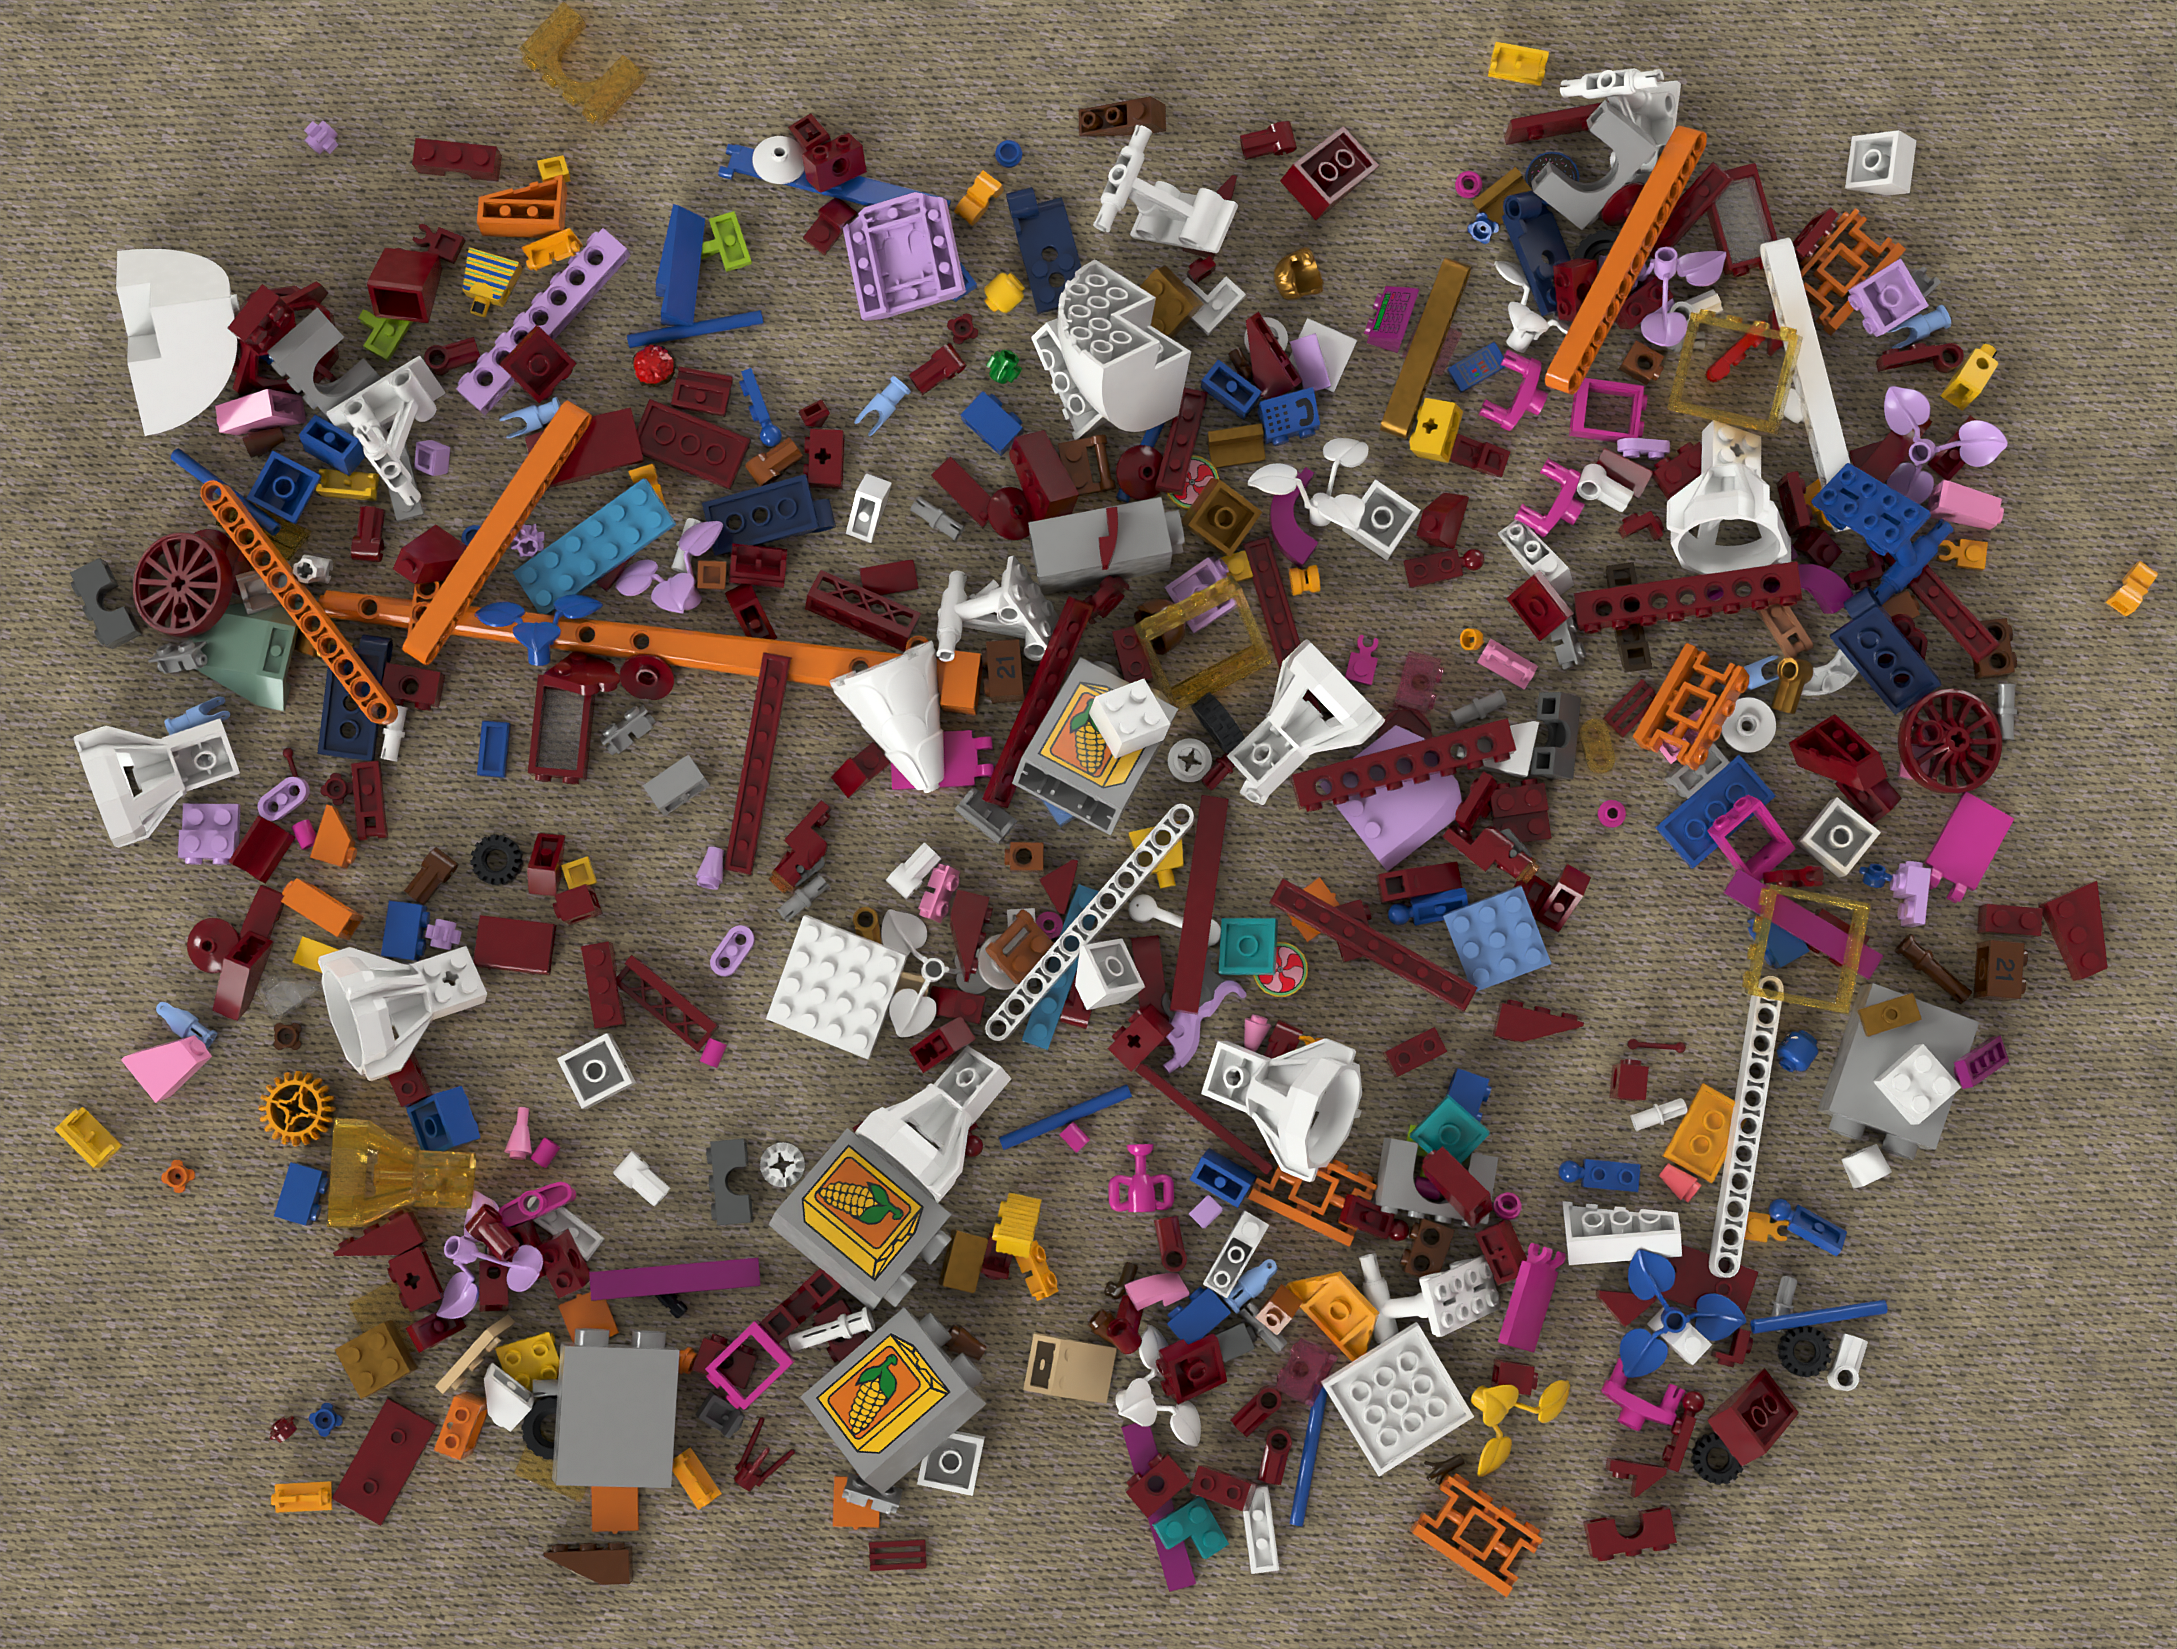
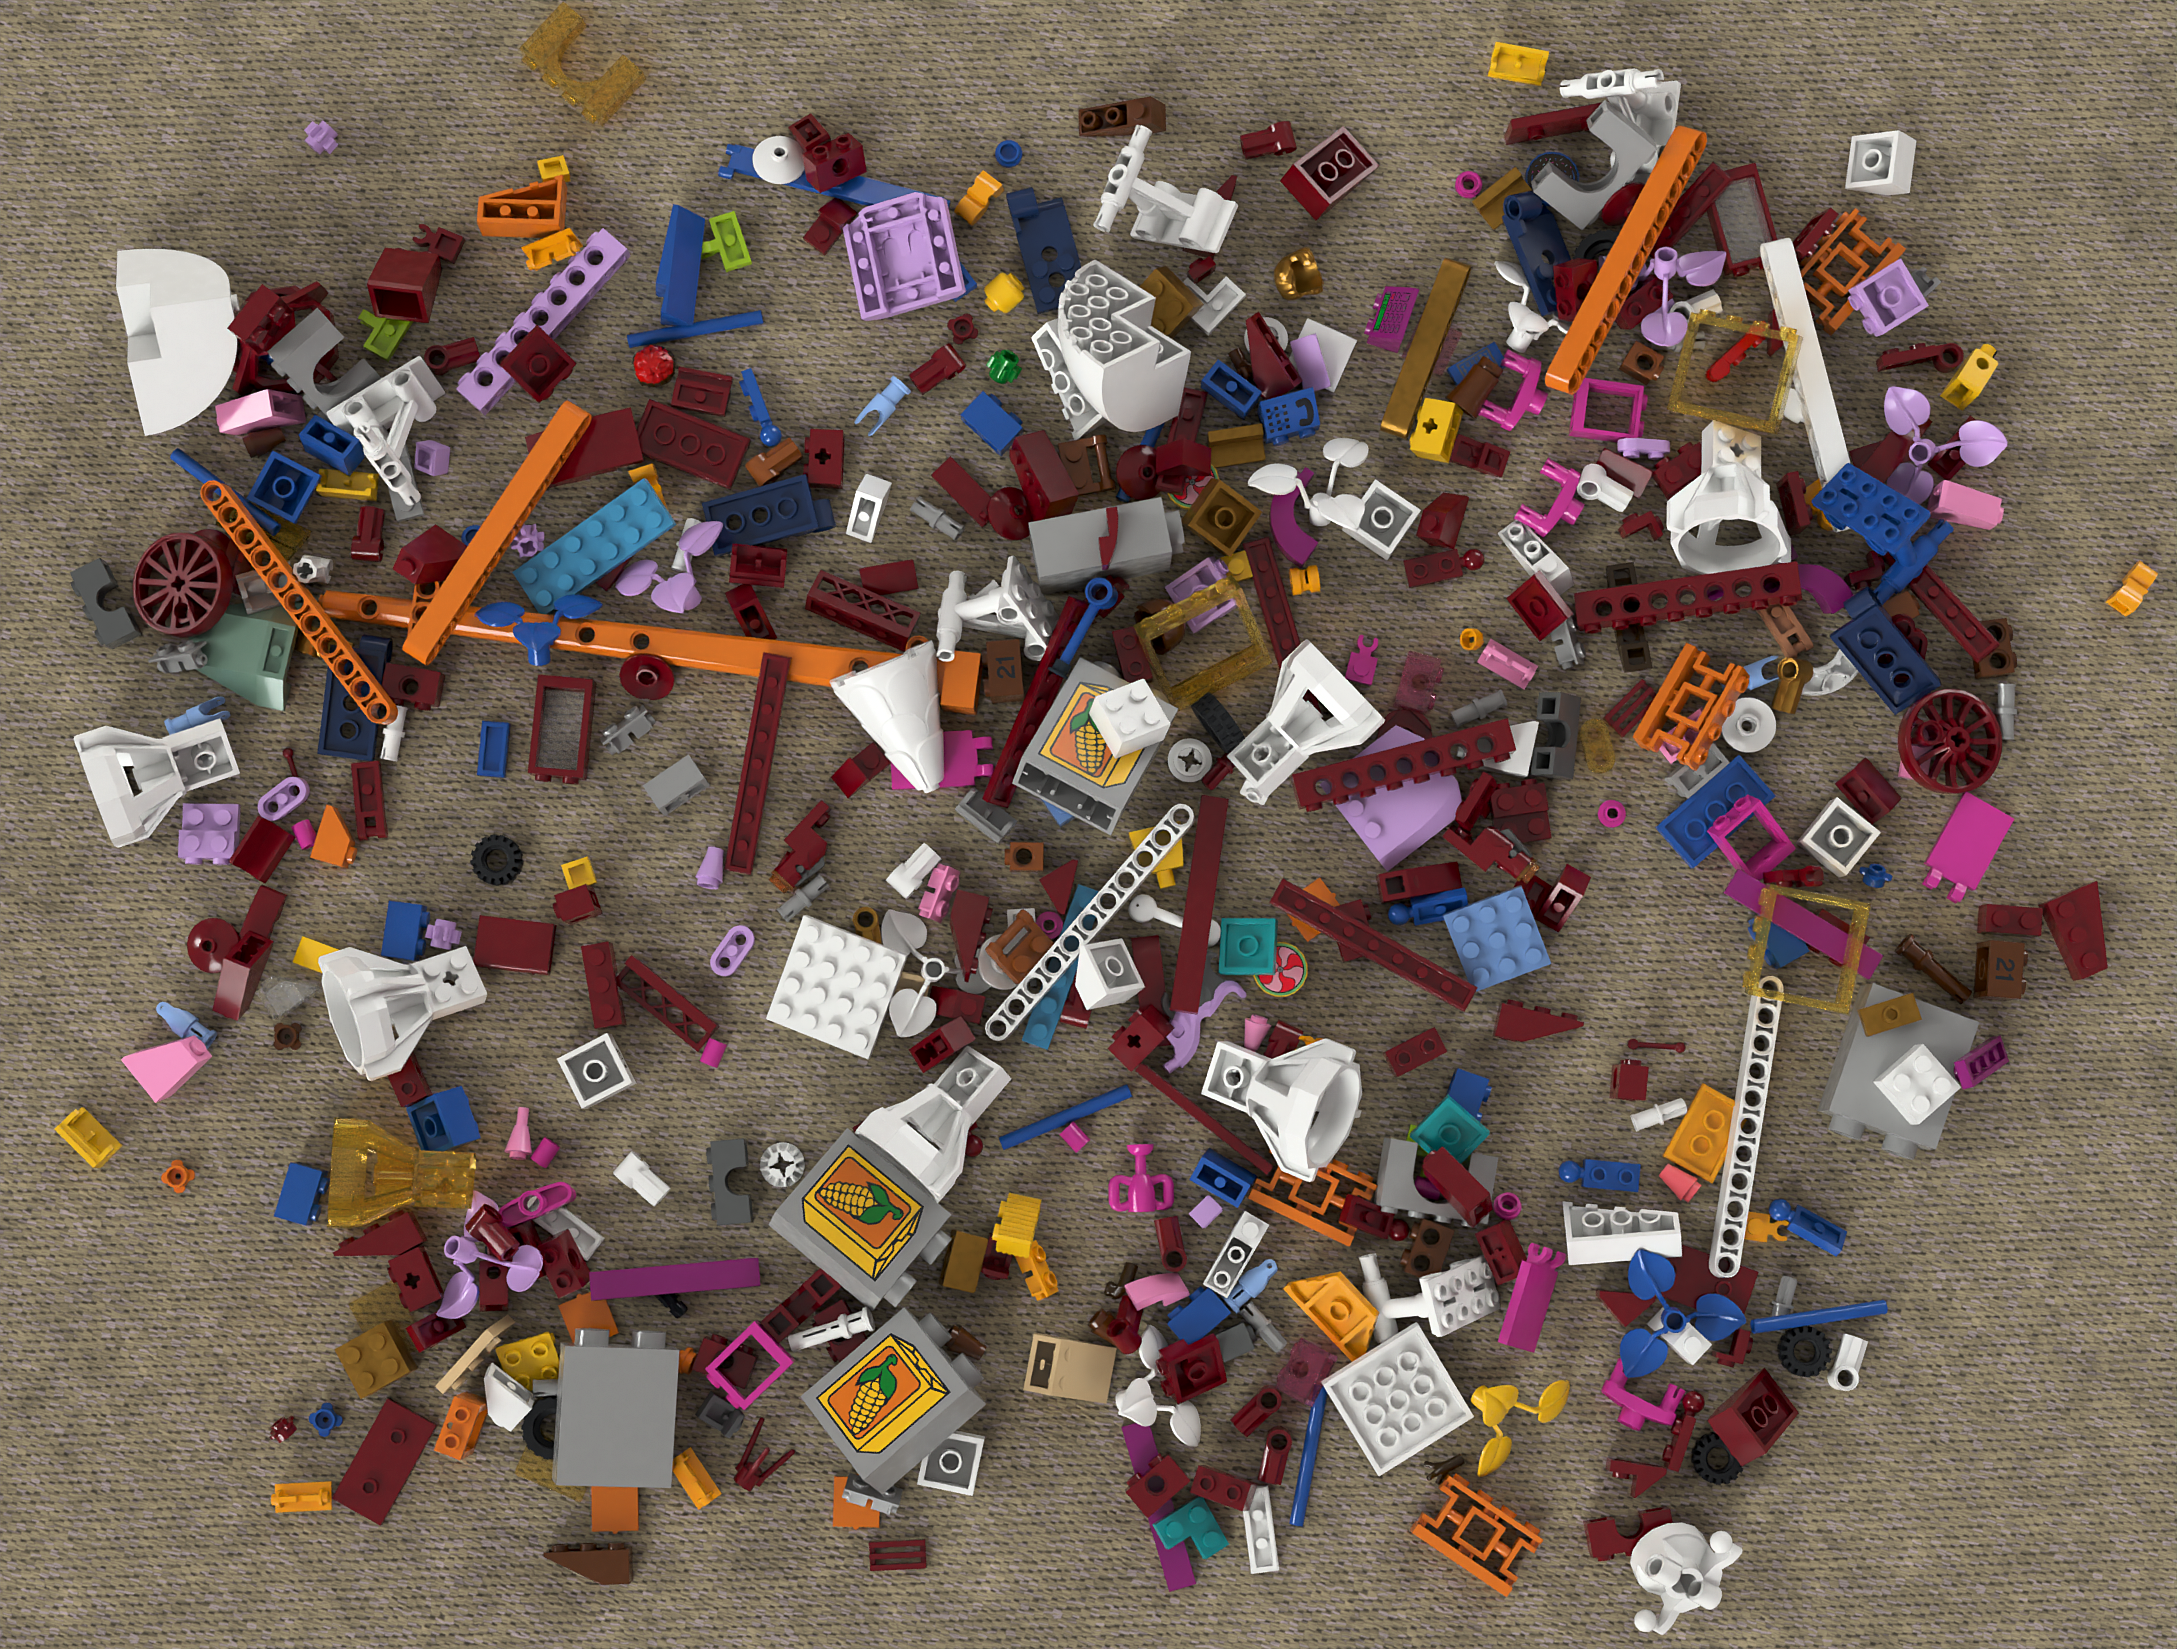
light orange gear [259,1071,336,1146] -> none
orange window [281,878,364,940] -> none
dark red plate [320,773,353,806] -> none
reddish brown piece [404,847,459,906] -> none
dark red arch [412,138,502,182] -> none
torso [463,247,523,317] -> none
light blue piece [499,397,561,438] -> none
dark red slope [527,833,565,896] -> none
dark red plate [544,652,620,695] -> none
dark orange brick [697,560,726,590] -> none
dark red slope [798,400,830,427] -> none
dark orange brick [1255,1284,1303,1335] -> none
blue plate [1467,212,1500,244] -> none
dark red brick [1491,1359,1538,1396] -> none
blue head [1776,1030,1819,1072] -> none
dark red wedge [1789,714,1888,791] -> none
dark red bracket [1793,526,1843,569] -> none
white piece [1841,1144,1892,1189] -> none
light blue piece [1887,305,1951,349] -> none
lavender plate [1890,861,1931,928] -> none
light orange plate [1937,539,1988,571] -> none
none -> blue piece [1048,577,1118,680]
none -> dark red slope [1156,438,1212,476]
none -> reddish brown plant [1445,356,1503,420]
none -> white piece [1630,1522,1742,1635]

